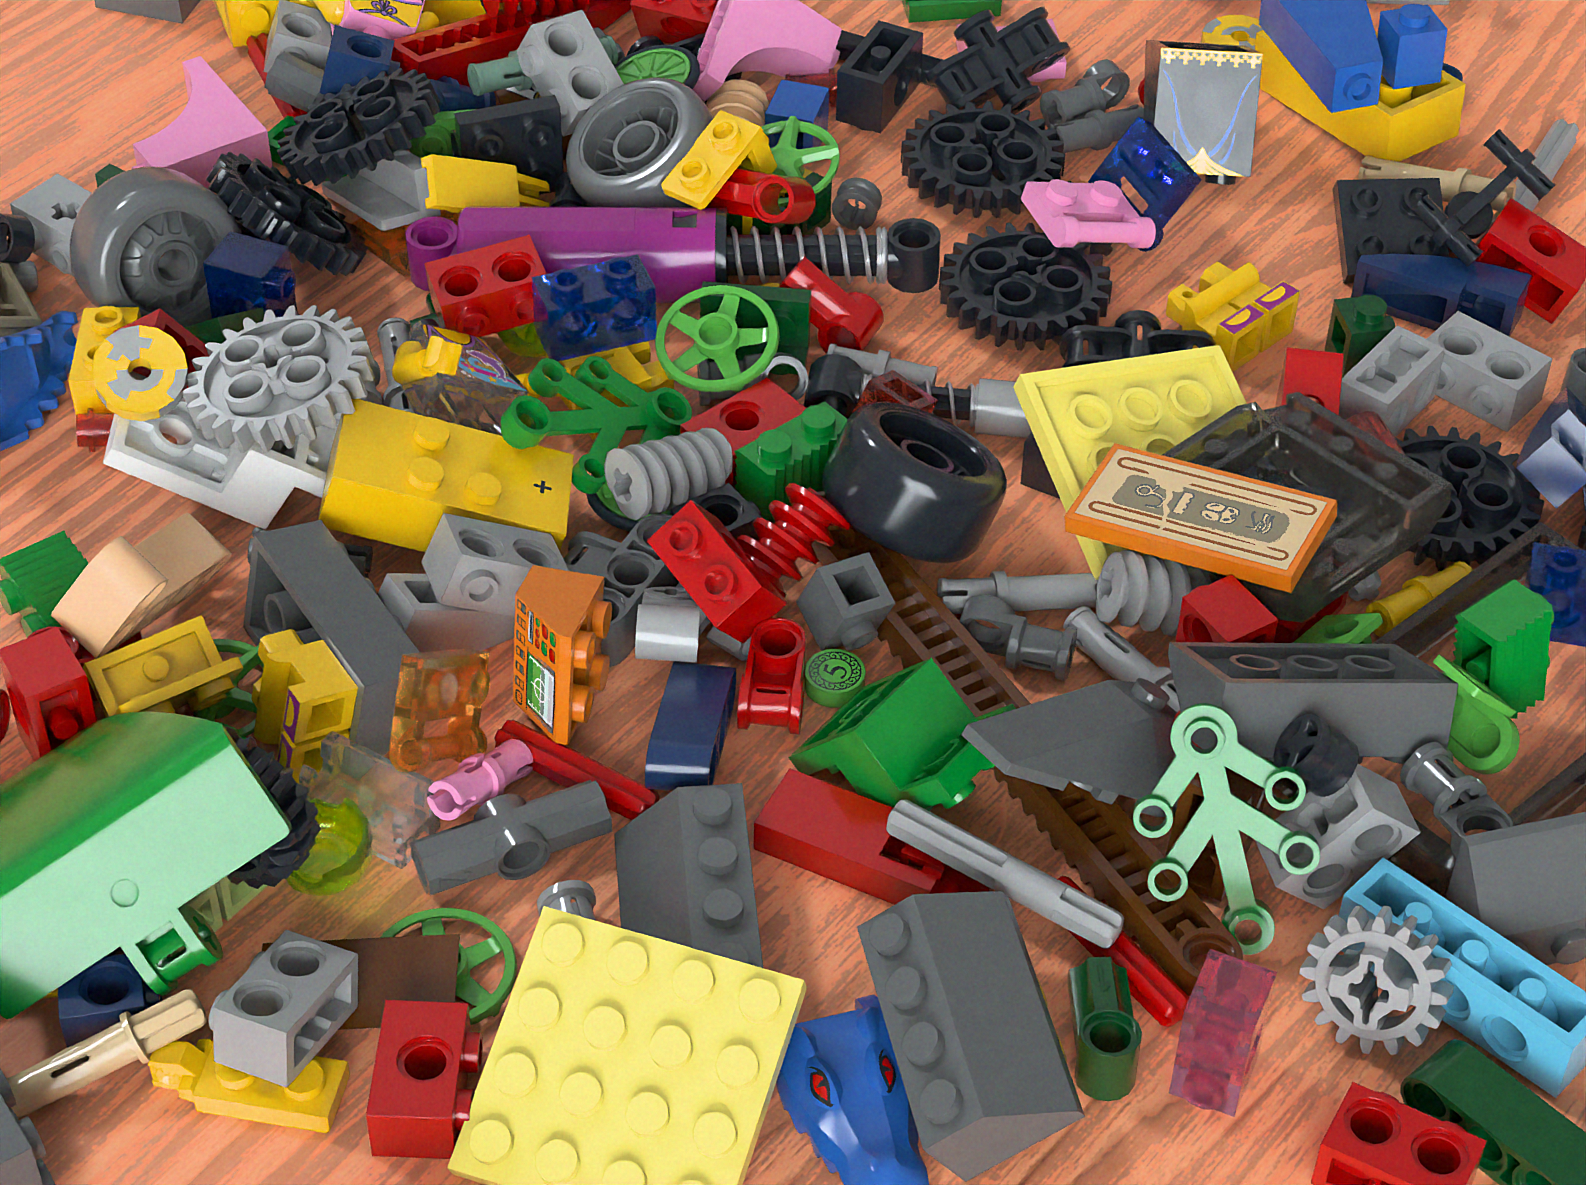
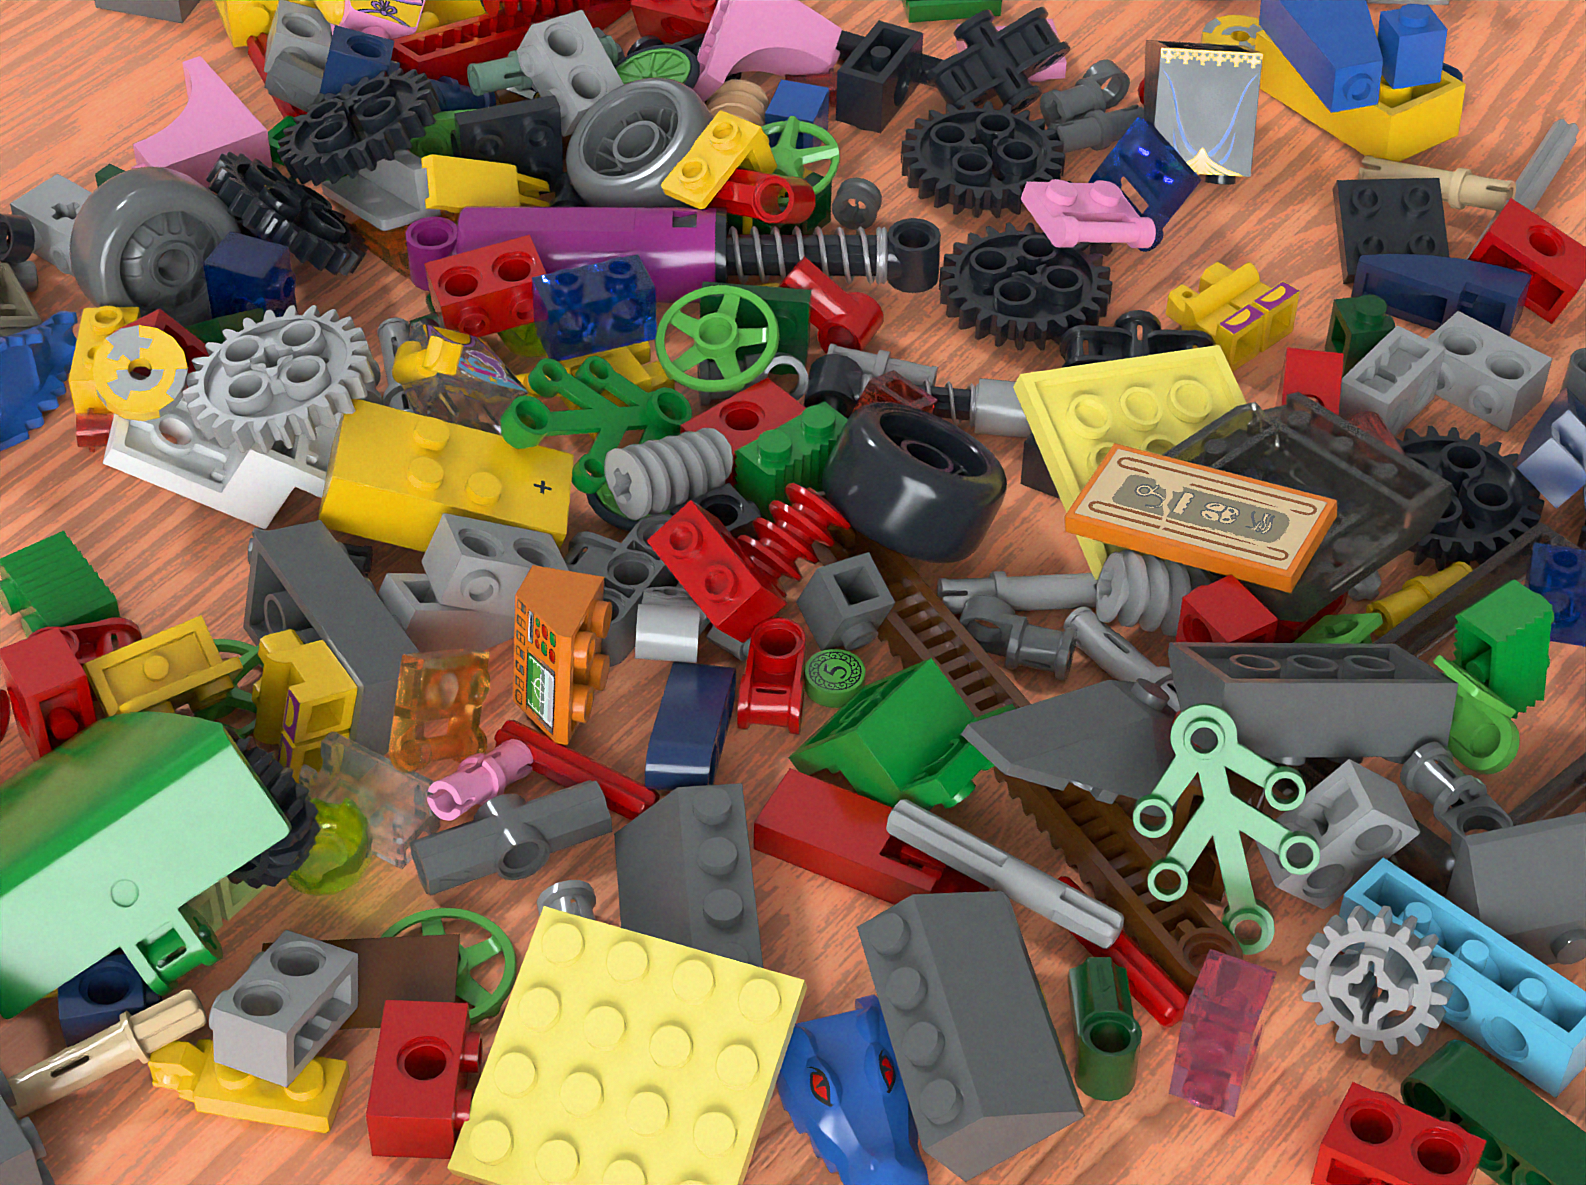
light nougat beam [51,512,232,658] -> none
black wheel [1273,714,1359,797] -> none
black axle [1411,129,1556,267] -> none

